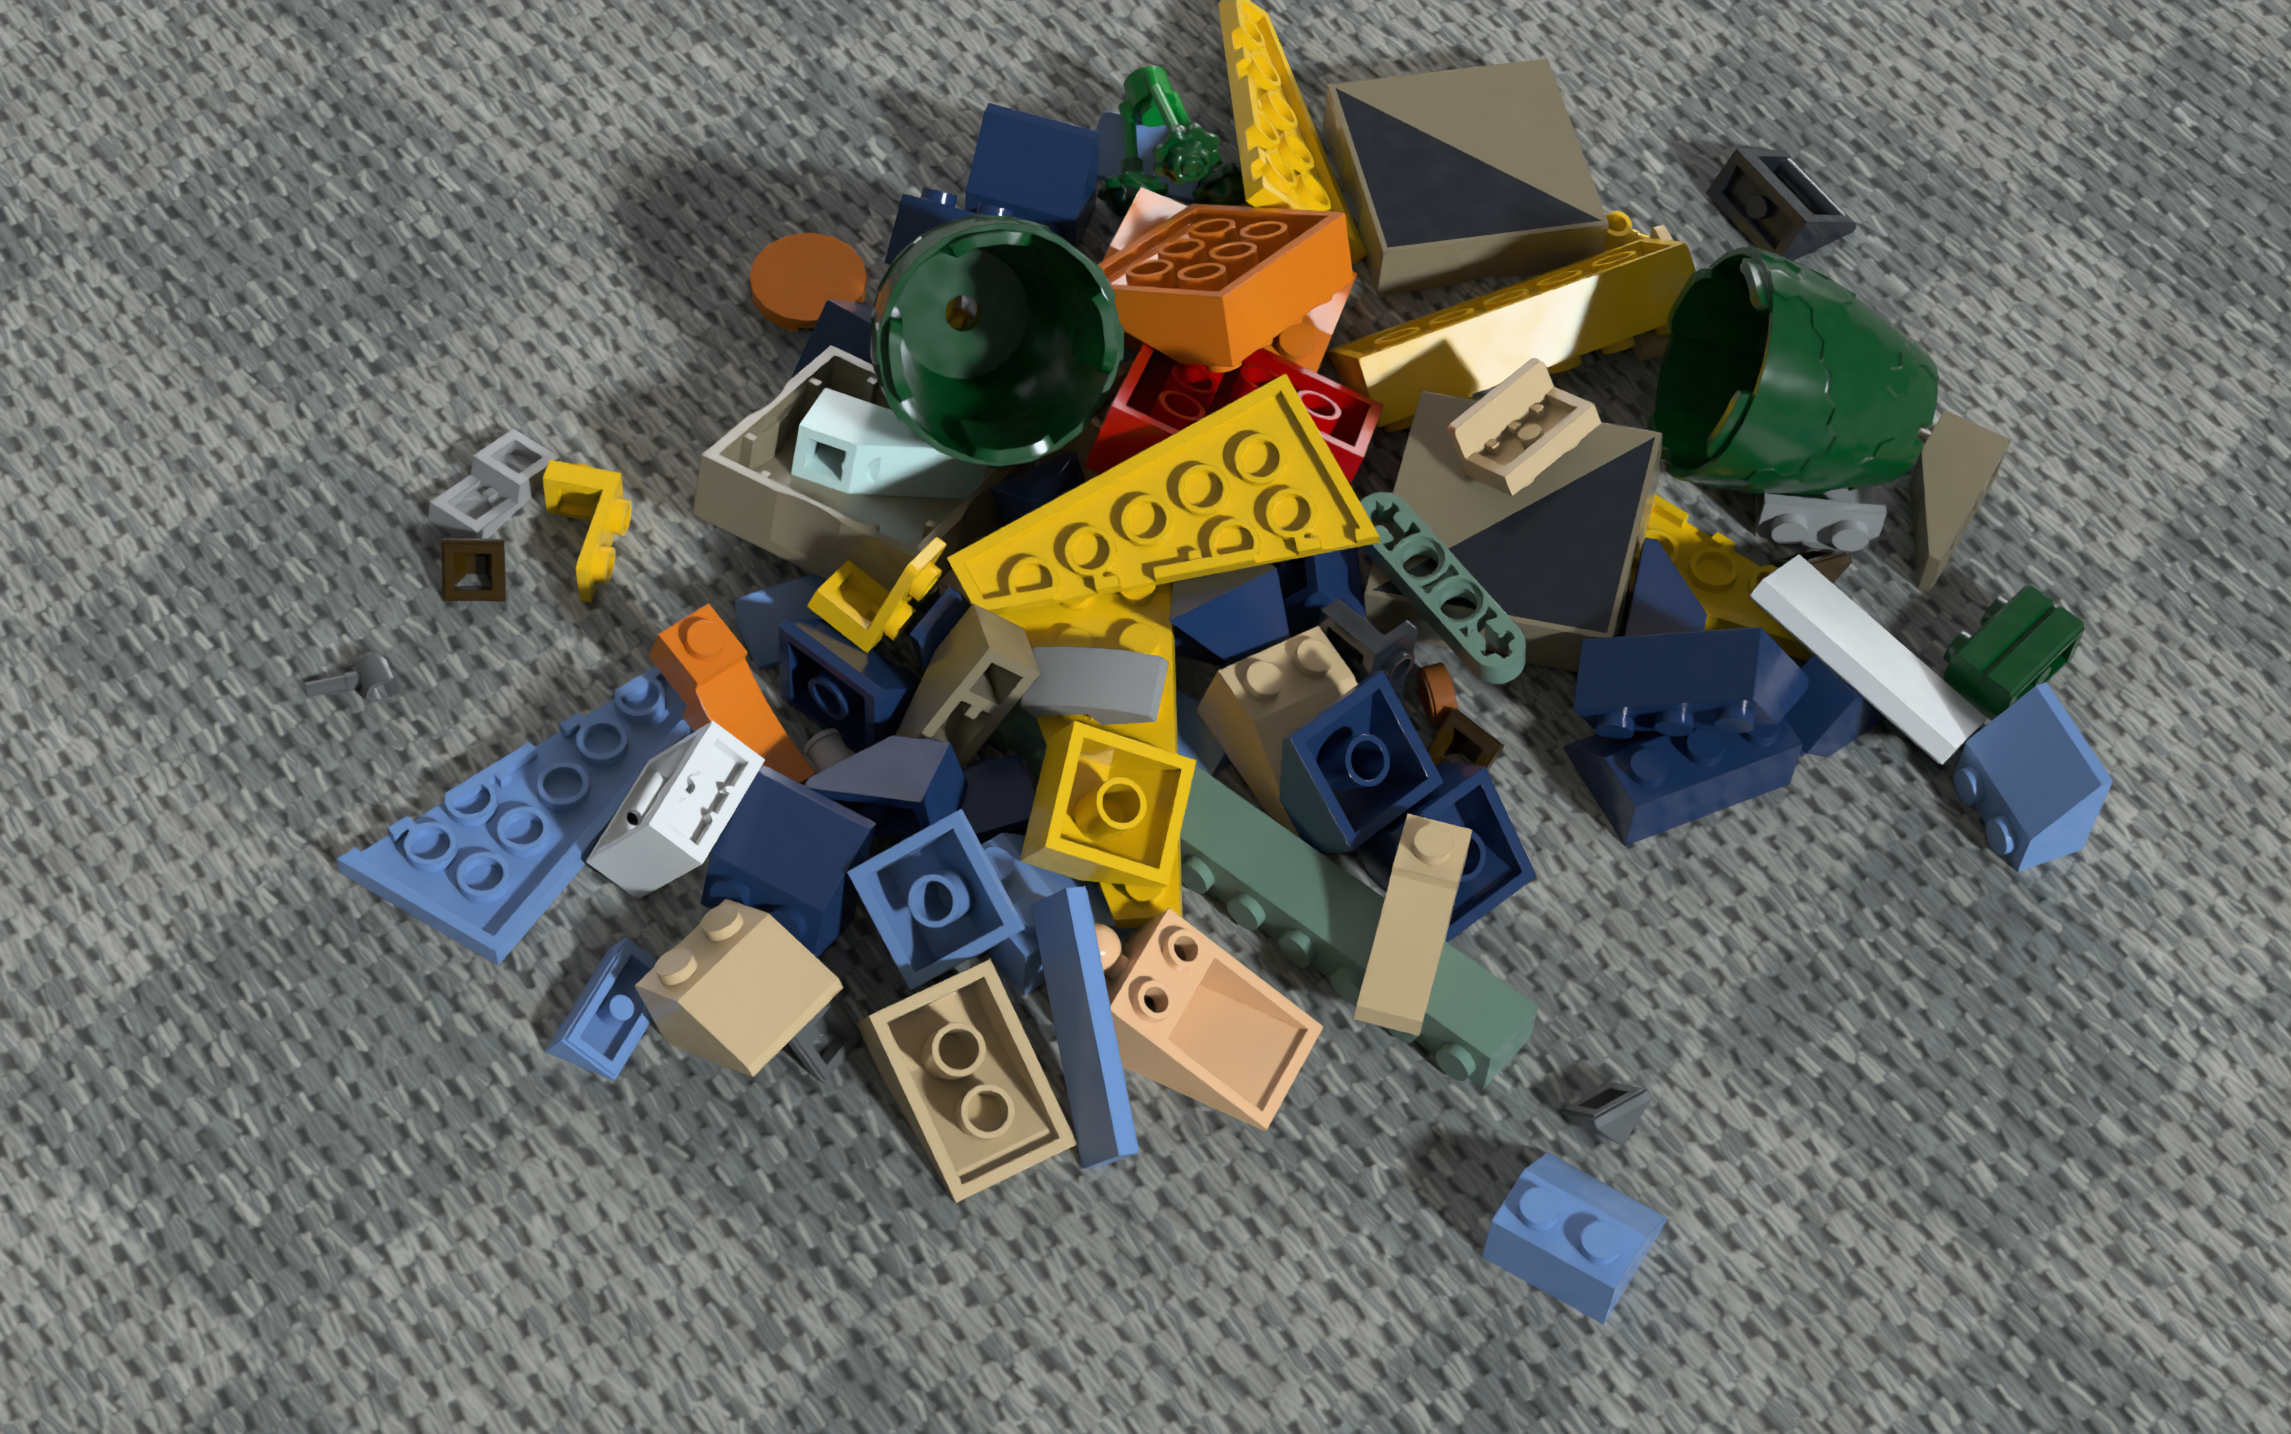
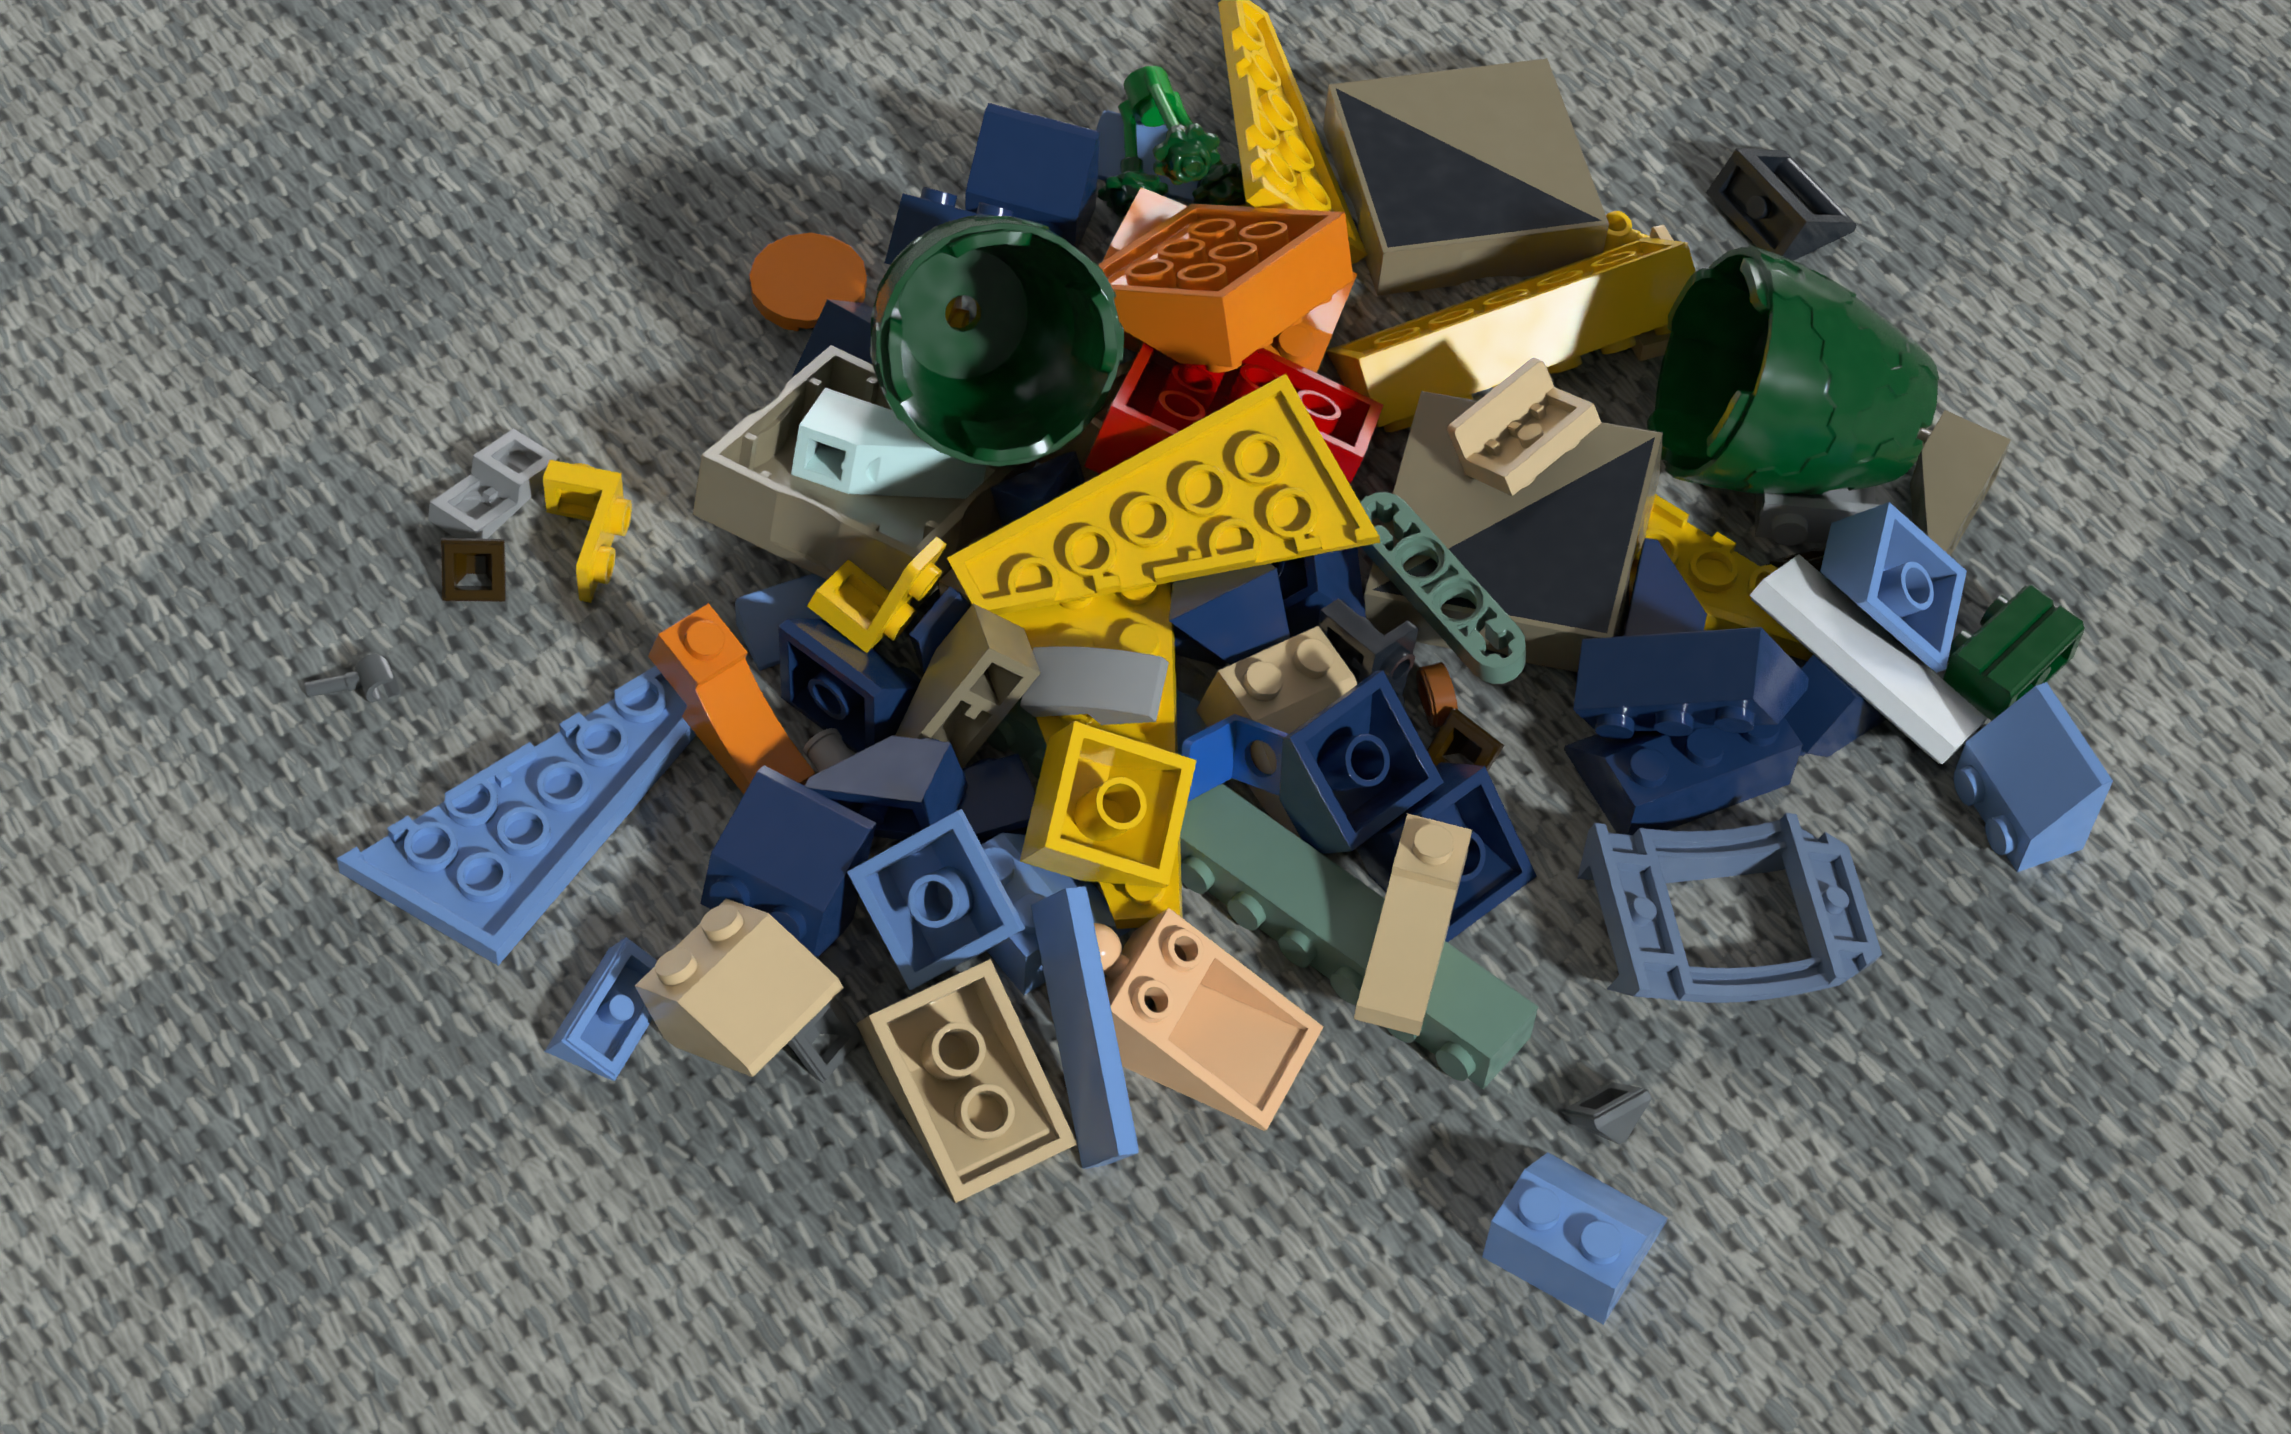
white window [586,721,765,898] -> none
none -> blue bracket [1181,714,1288,801]
none -> sand blue wedge [1577,813,1882,1003]
none -> medium blue slope [1820,502,1967,673]

